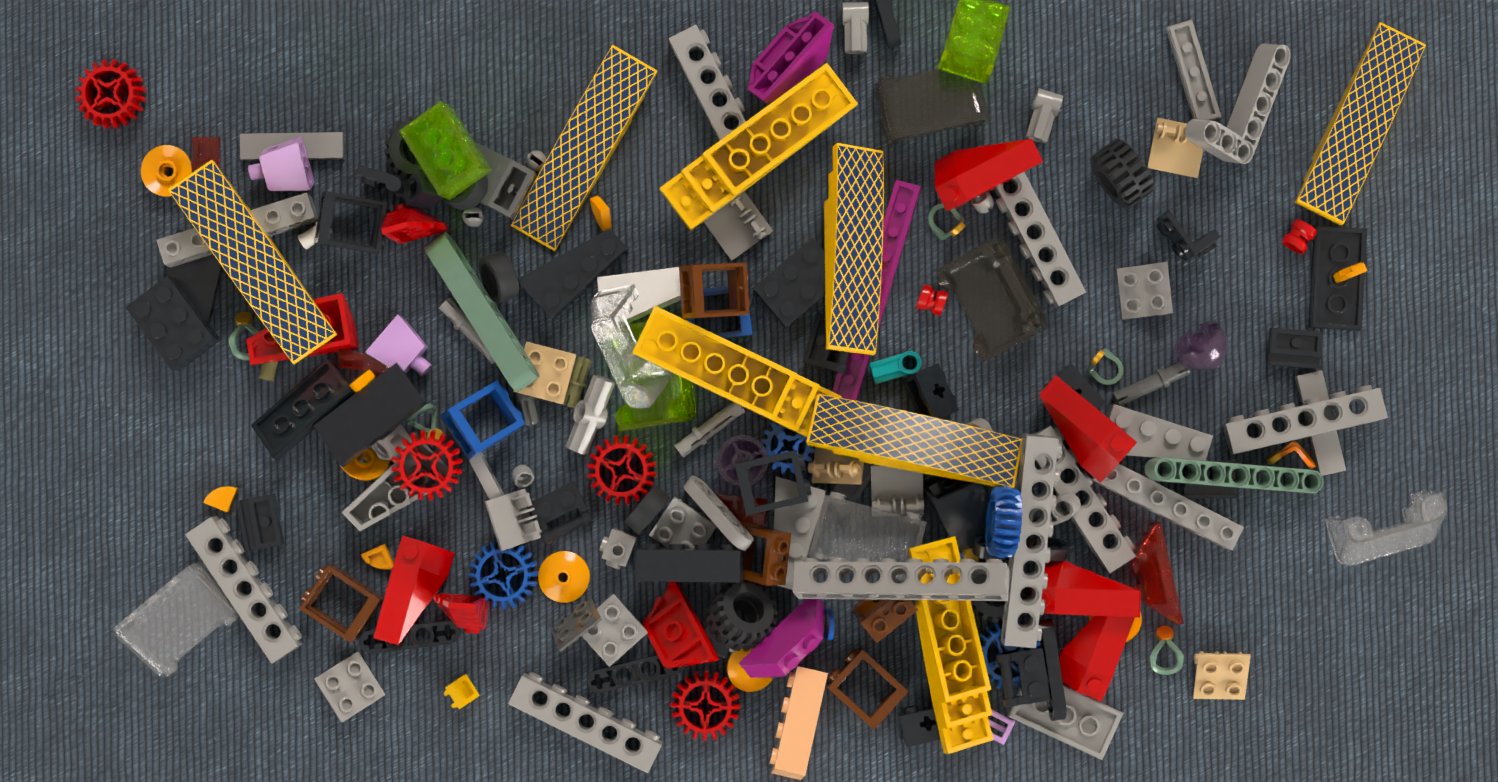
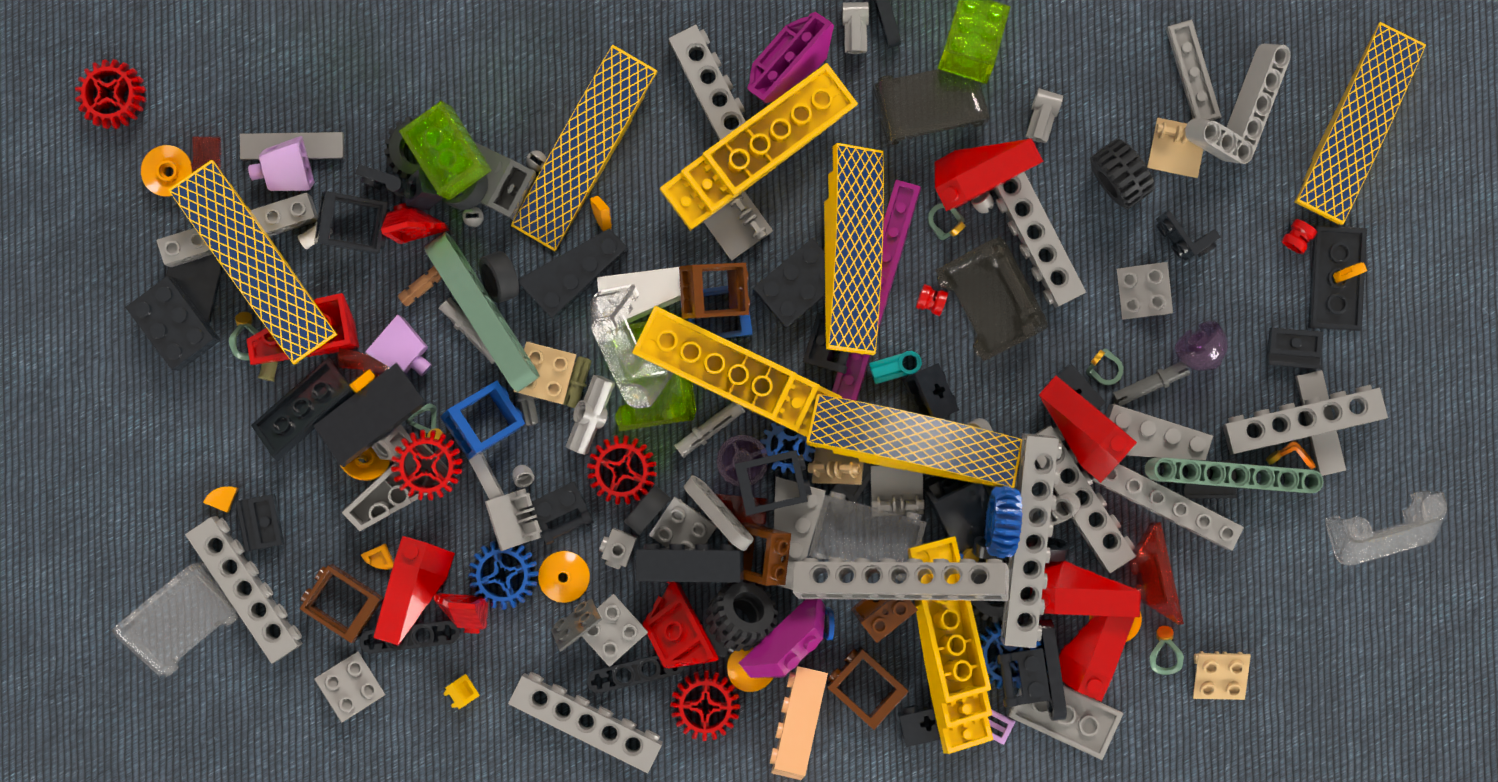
none -> medium nougat axle [398,266,442,306]

